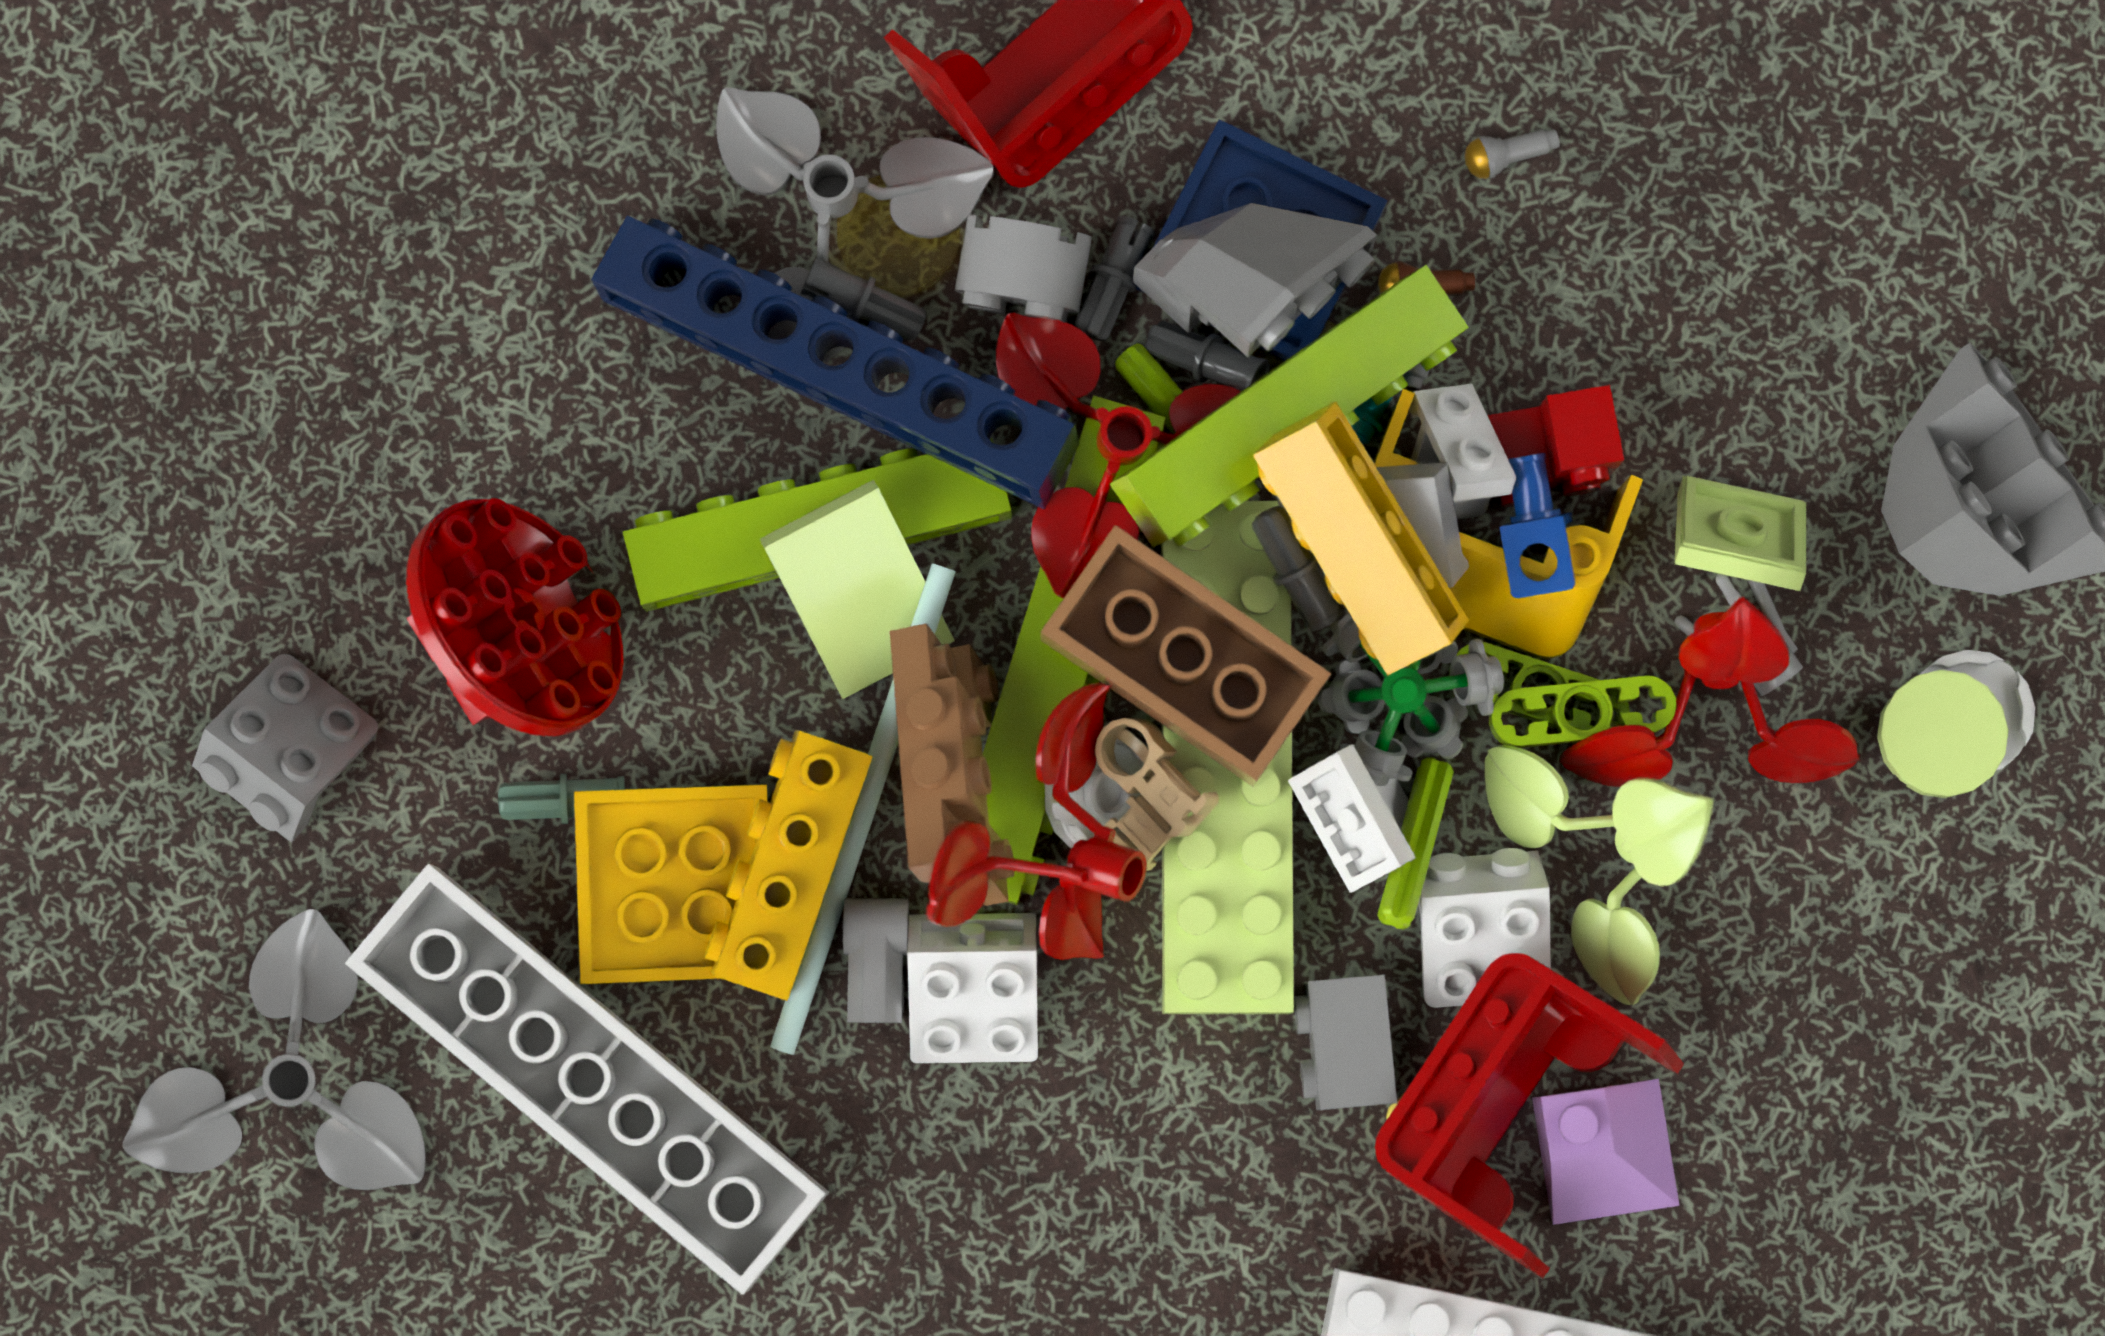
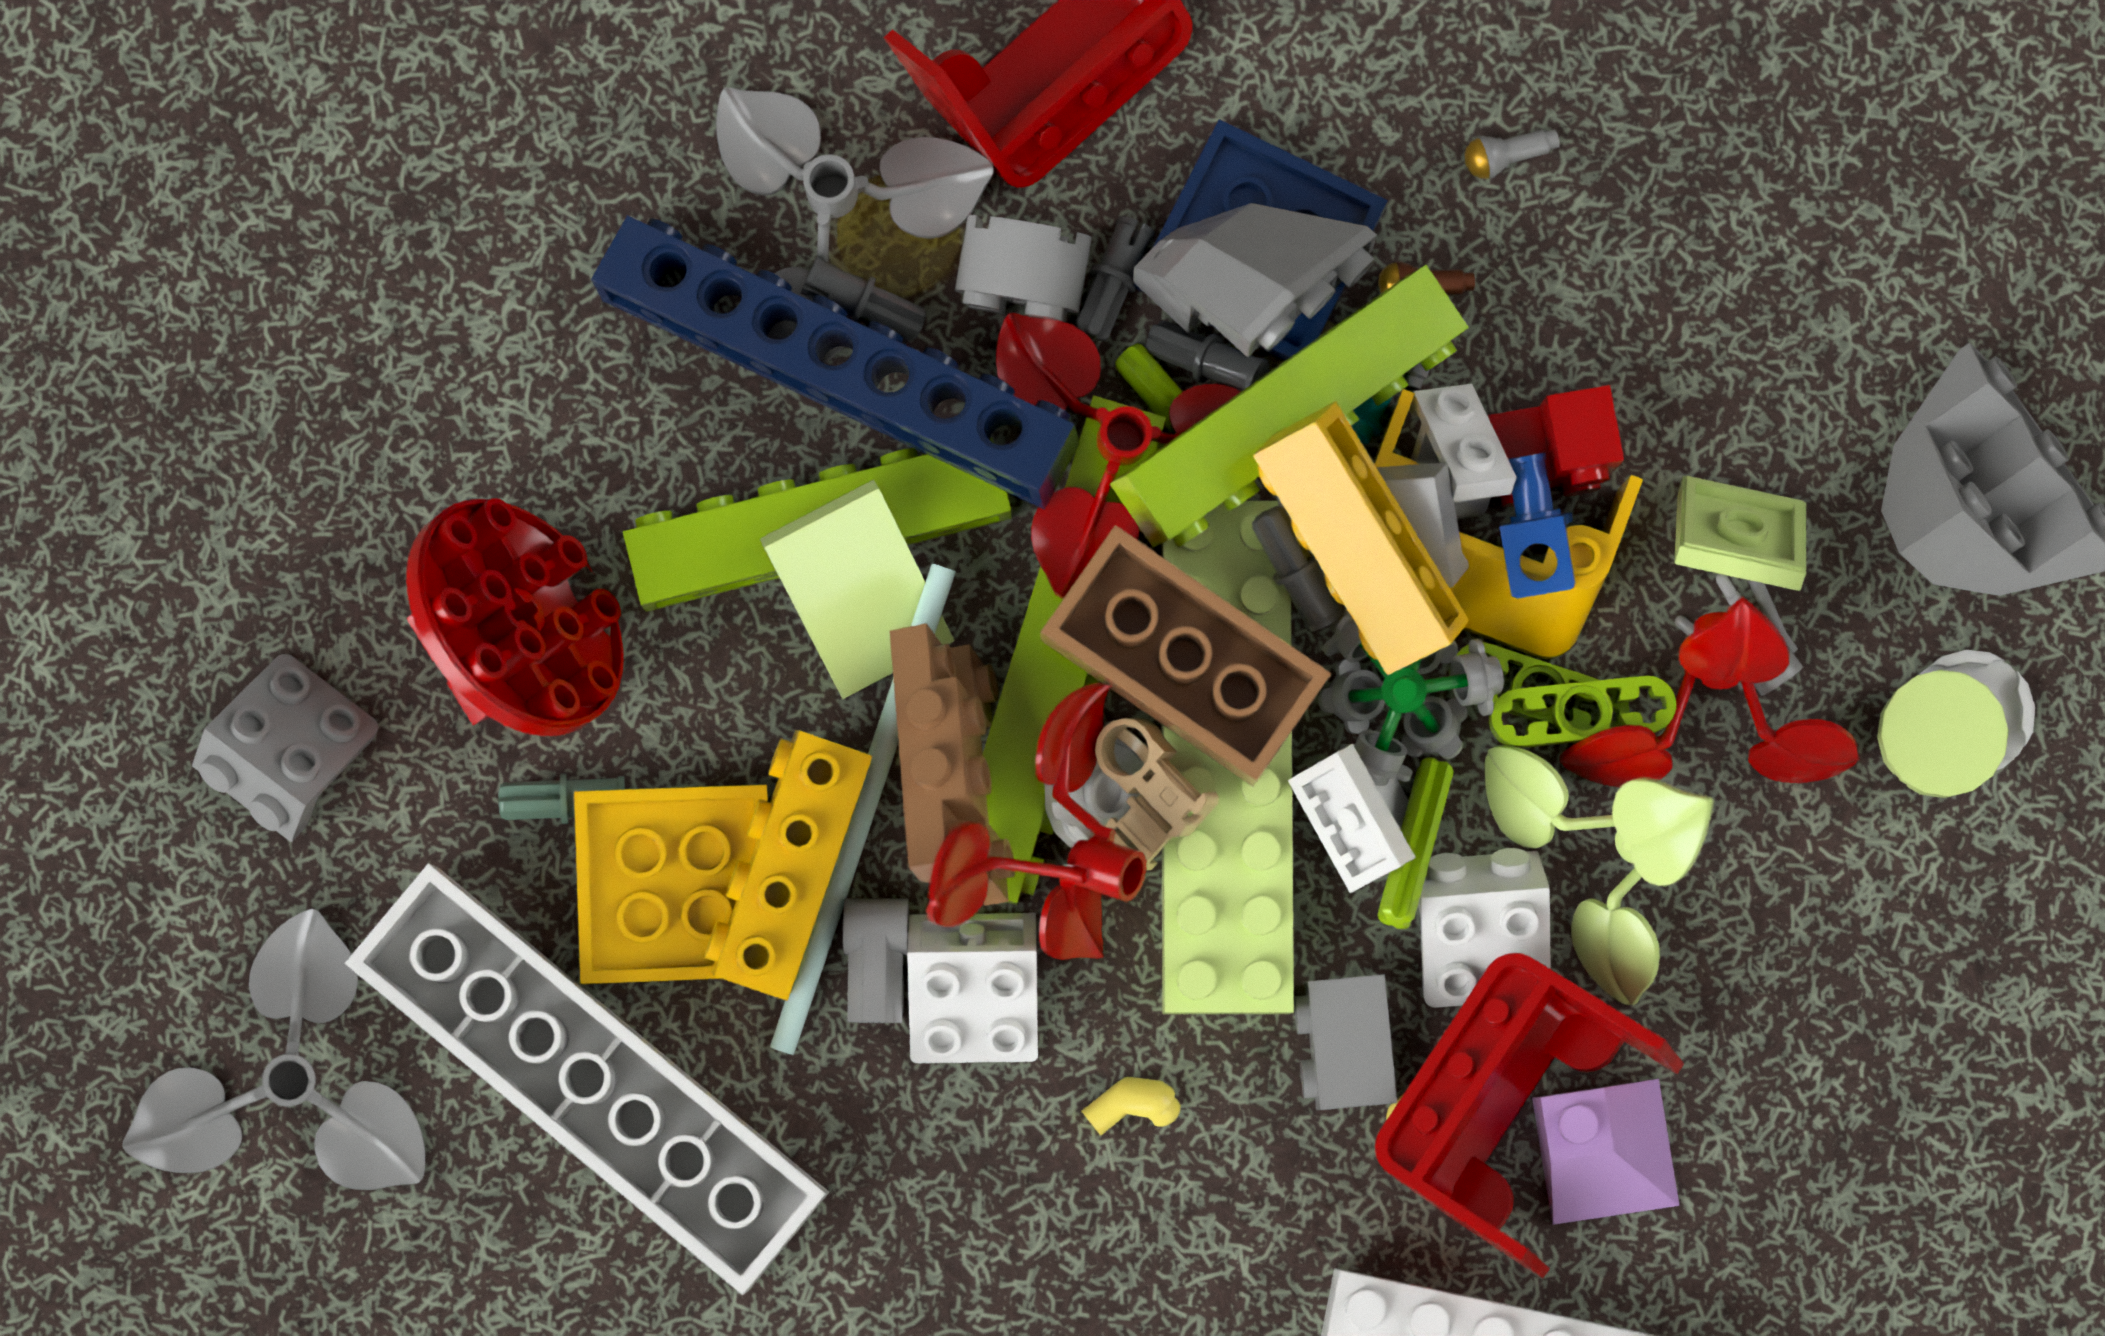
none -> light yellow arm [1081,1077,1181,1136]

